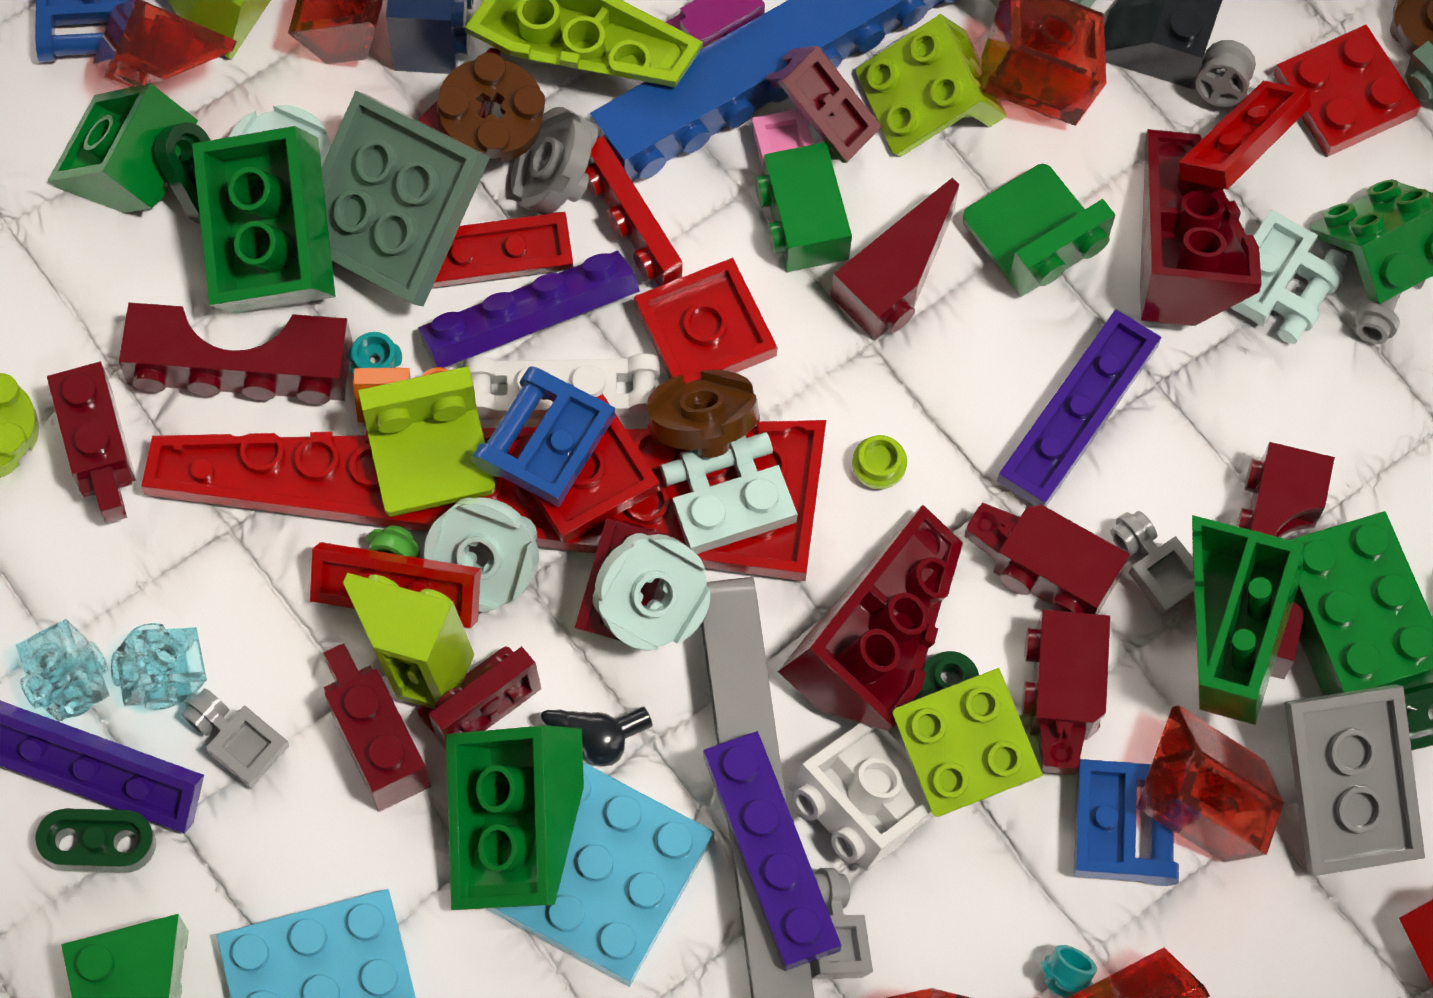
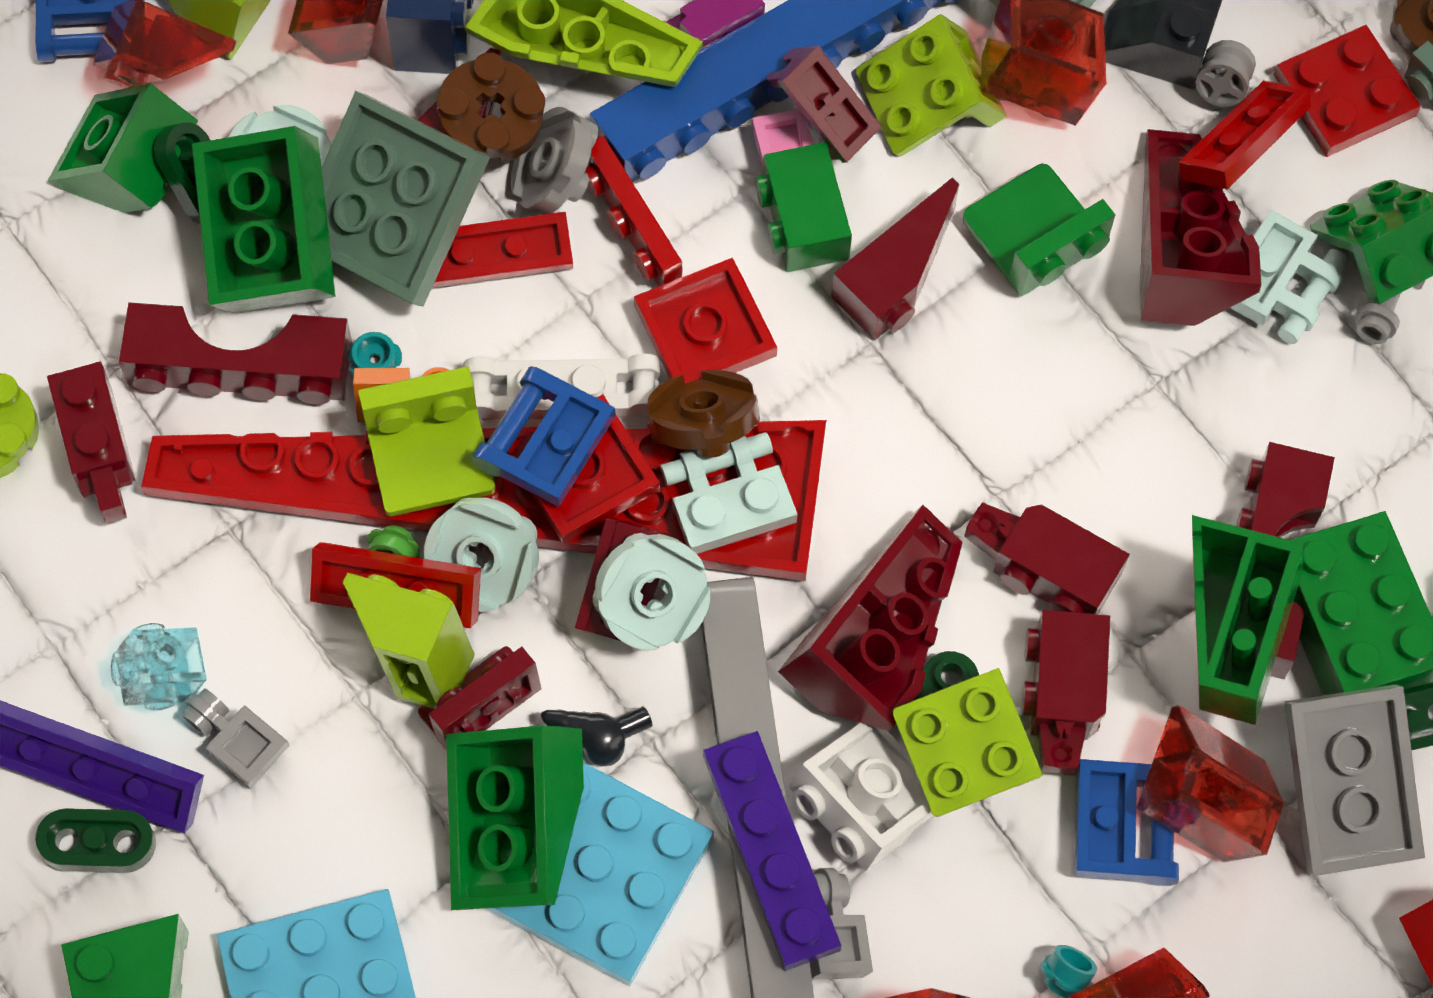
clear light blue brick [16,619,110,722] -> none
dark red hinge [323,643,431,812] -> none
dark purple plate [418,250,640,368] -> none
lime plate [852,435,908,489] -> none
dark purple plate [997,309,1162,506] -> none
light grey plate [1110,510,1194,616] -> none

